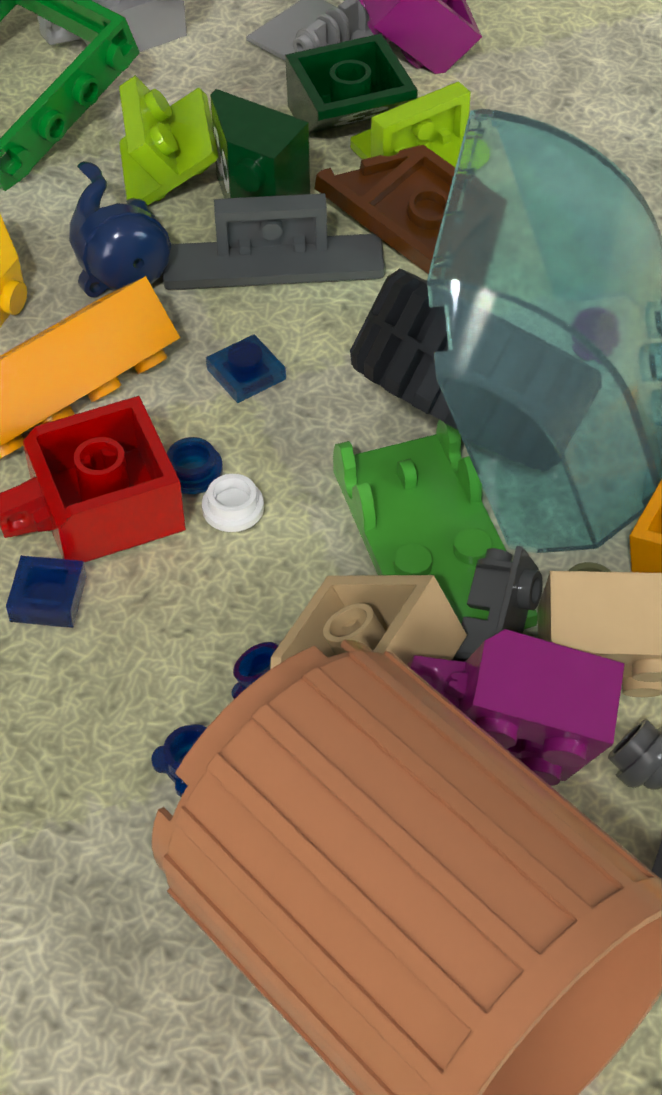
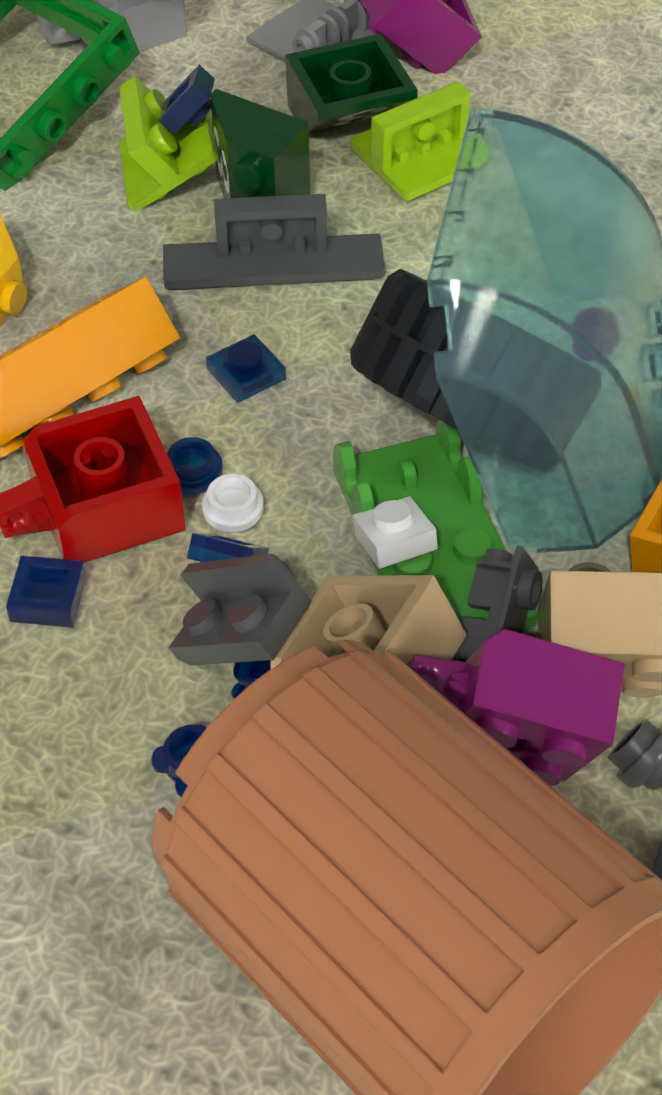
dark blue hair [69,161,171,297] -> none
reddish brown wing [314,145,506,304] -> none
none -> dark blue plate [158,64,215,135]
none -> dark grey bracket [169,554,311,665]
none -> clear blue plate [187,533,269,562]
none -> white plate [352,496,438,569]

